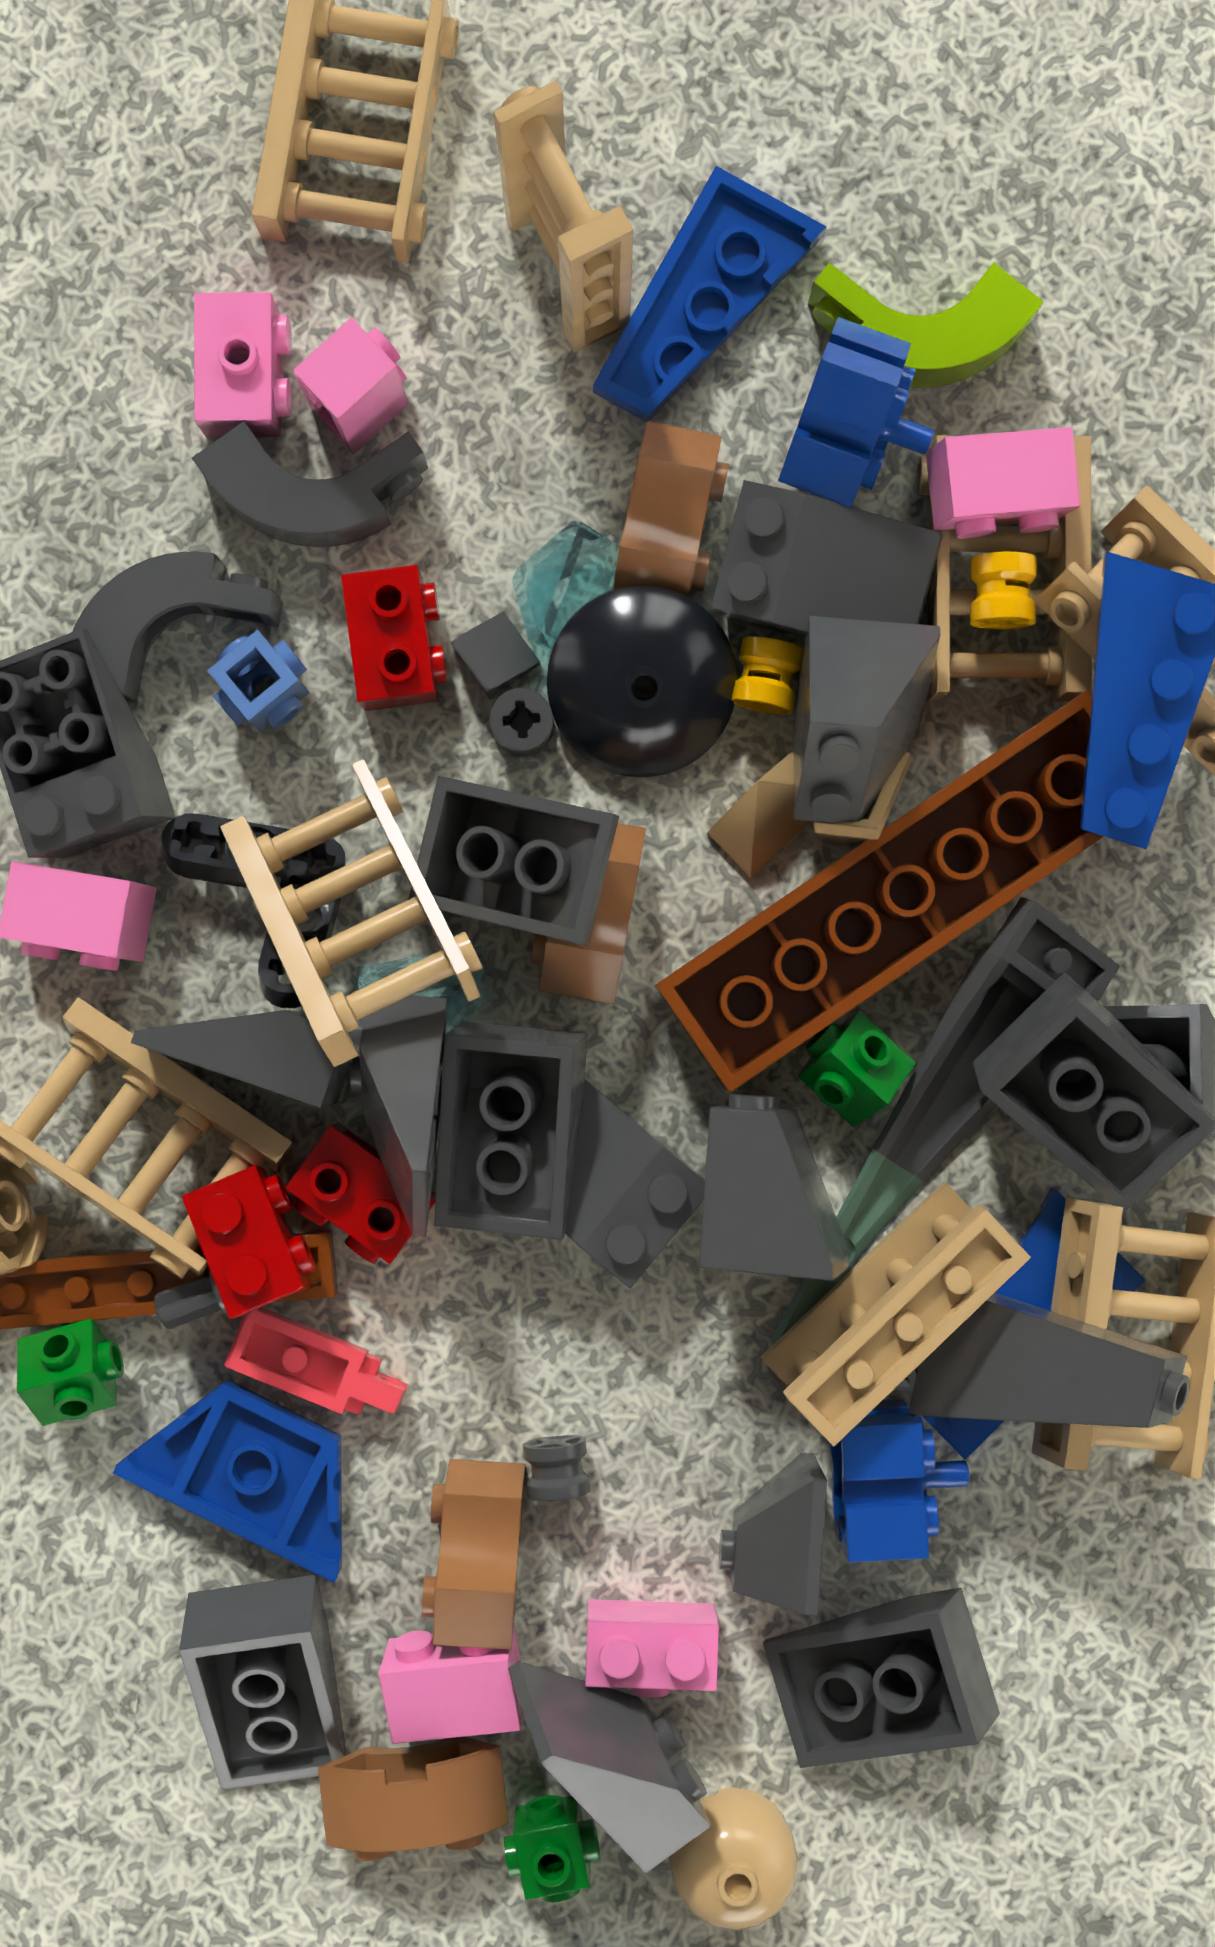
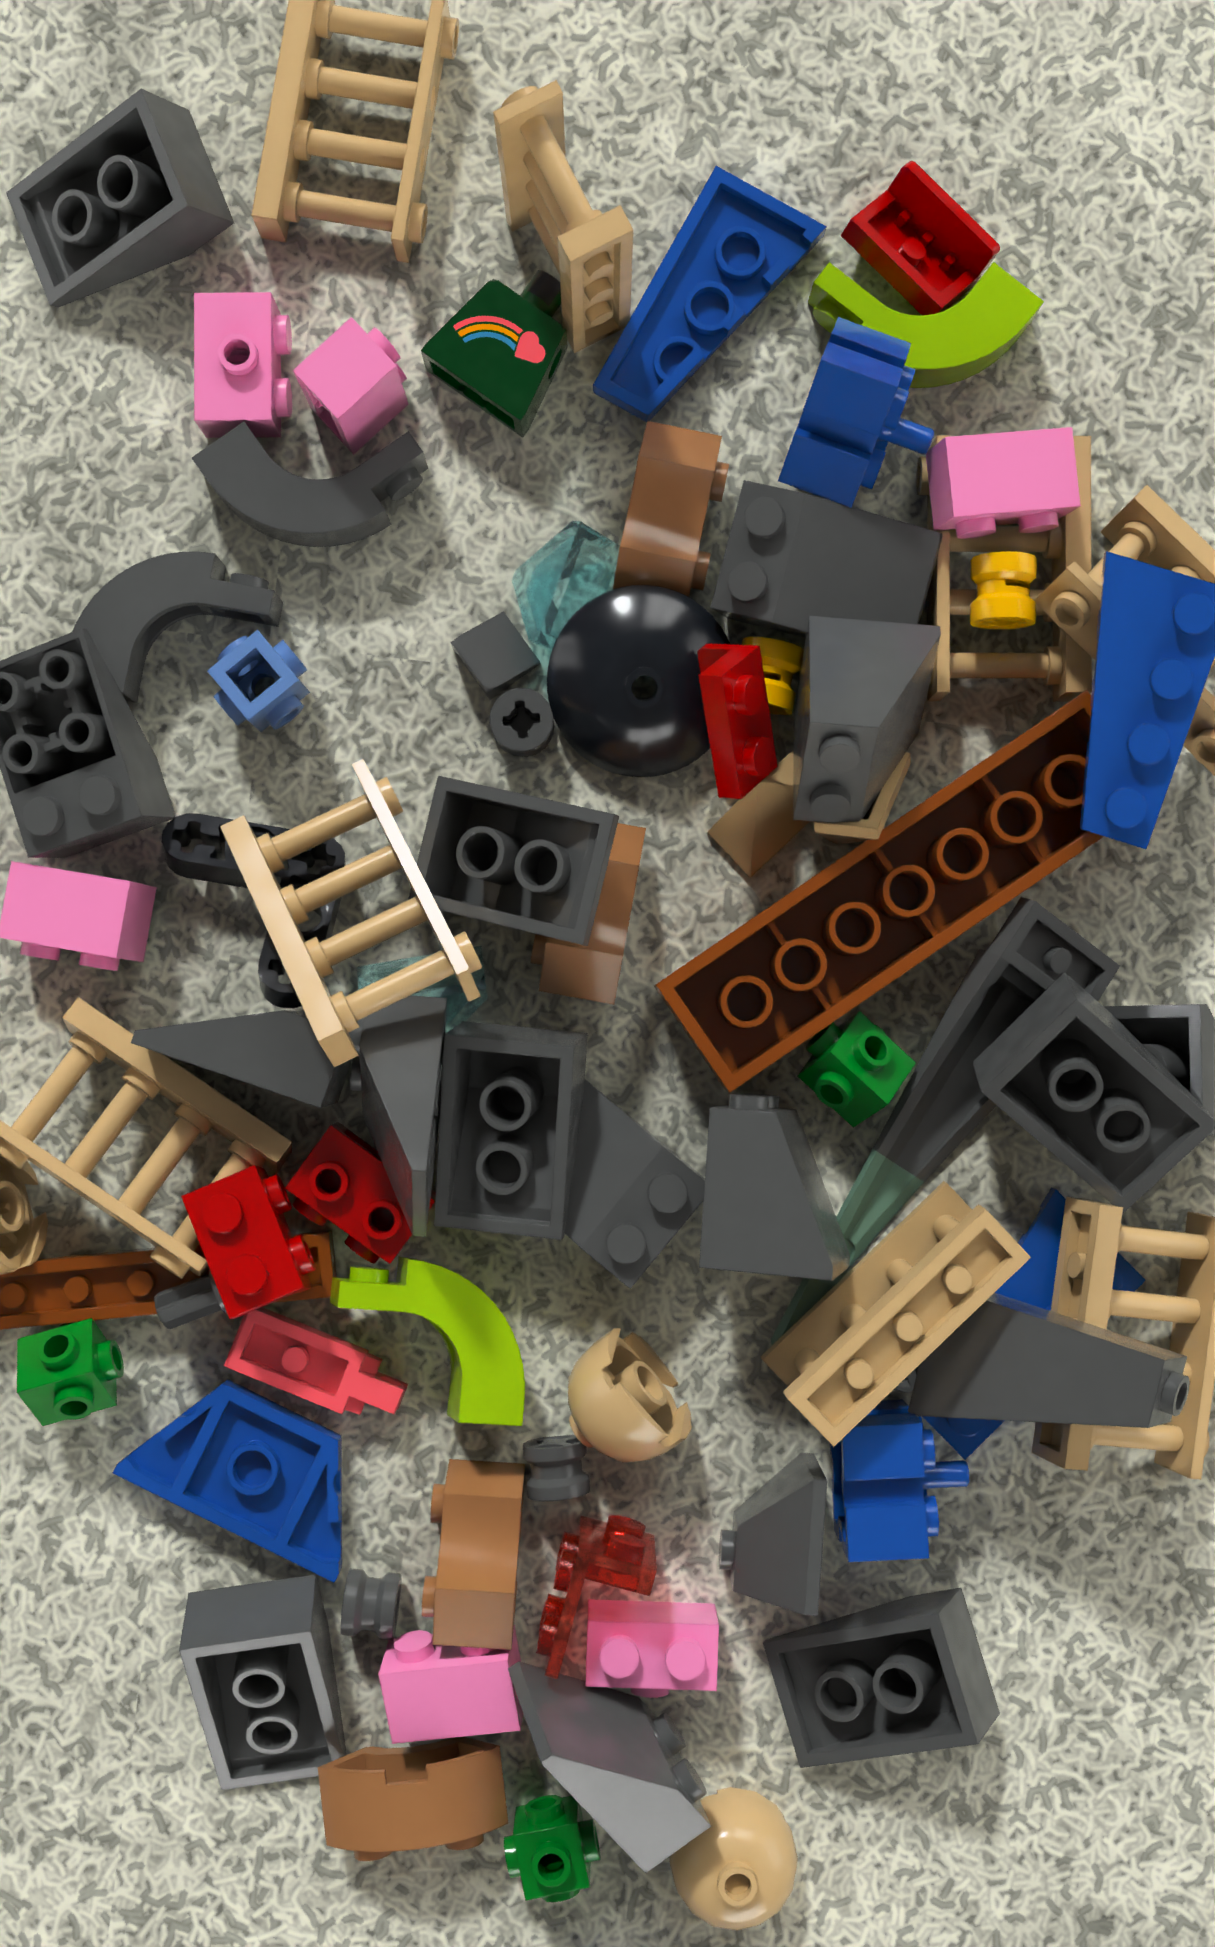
red brick [341,565,448,711] -> none
none -> dark grey slope [6,89,234,308]
none -> lime arch [330,1256,525,1426]
none -> dark grey wheel [341,1568,402,1641]
none -> dark green torso [421,270,568,438]
none -> clear red bracket [536,1515,657,1679]
none -> tan cylinder [568,1328,692,1463]
none -> red bracket [697,643,778,799]
none -> red bracket [840,161,1000,315]

